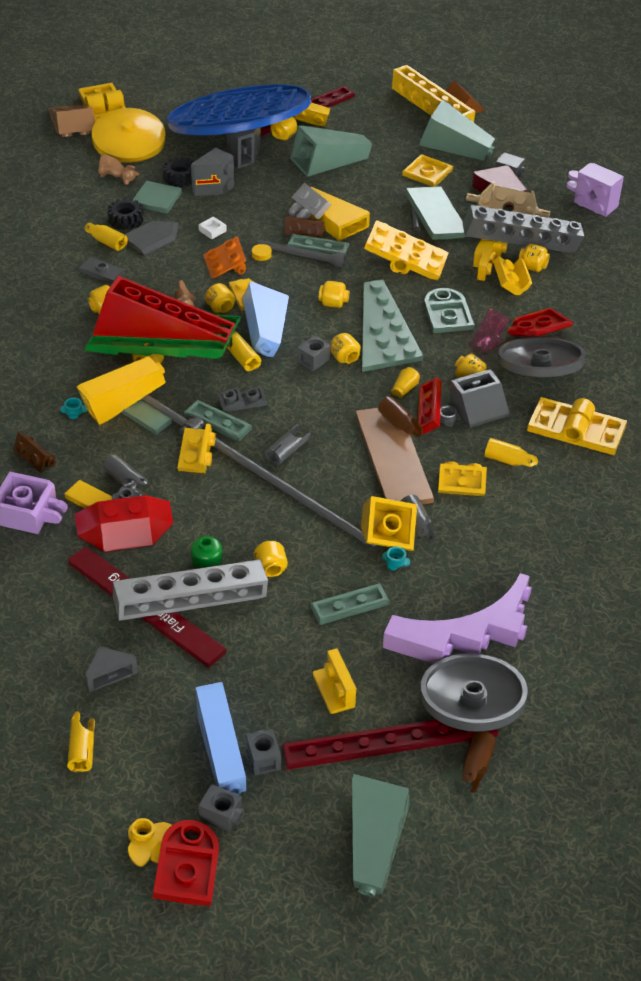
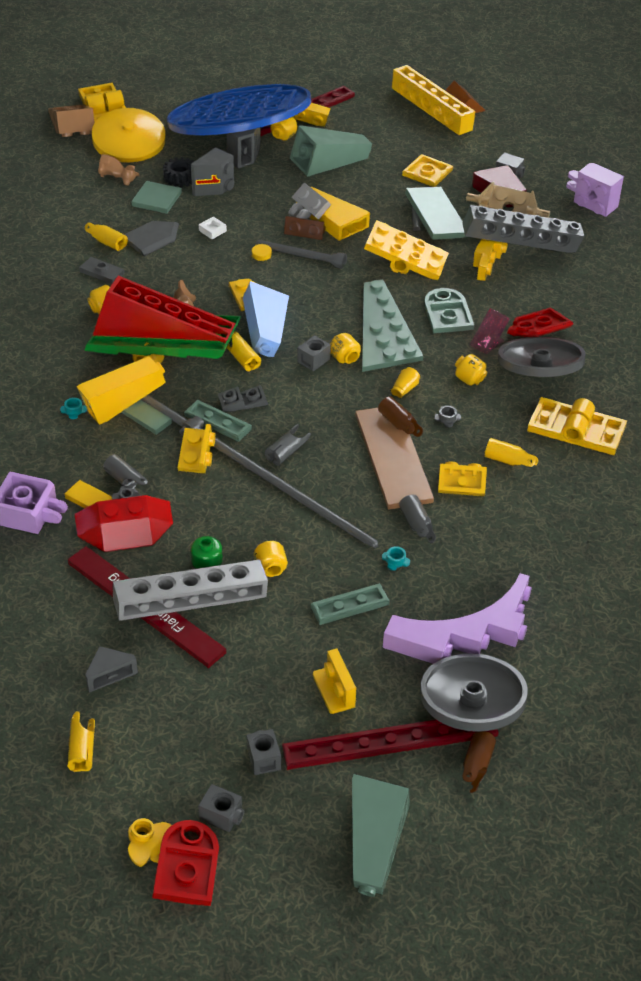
reddish brown hinge [13,431,56,473] -> none
black tyre [108,198,144,230] -> none
light blue slope [196,682,246,795] -> none
orange hinge [203,236,246,278] -> none
yellow head [205,283,235,313] -> none
sand green tile [287,234,350,255] -> none
yellow head [319,281,350,308] -> none
yellow slope [361,496,417,551] -> none
red tile [418,377,442,434] -> none
sand green slope [419,100,495,161] -> none
dark grey slope [449,369,509,428] -> none
yellow bracket [493,256,532,295] -> none
yellow head [519,244,550,272] -> none

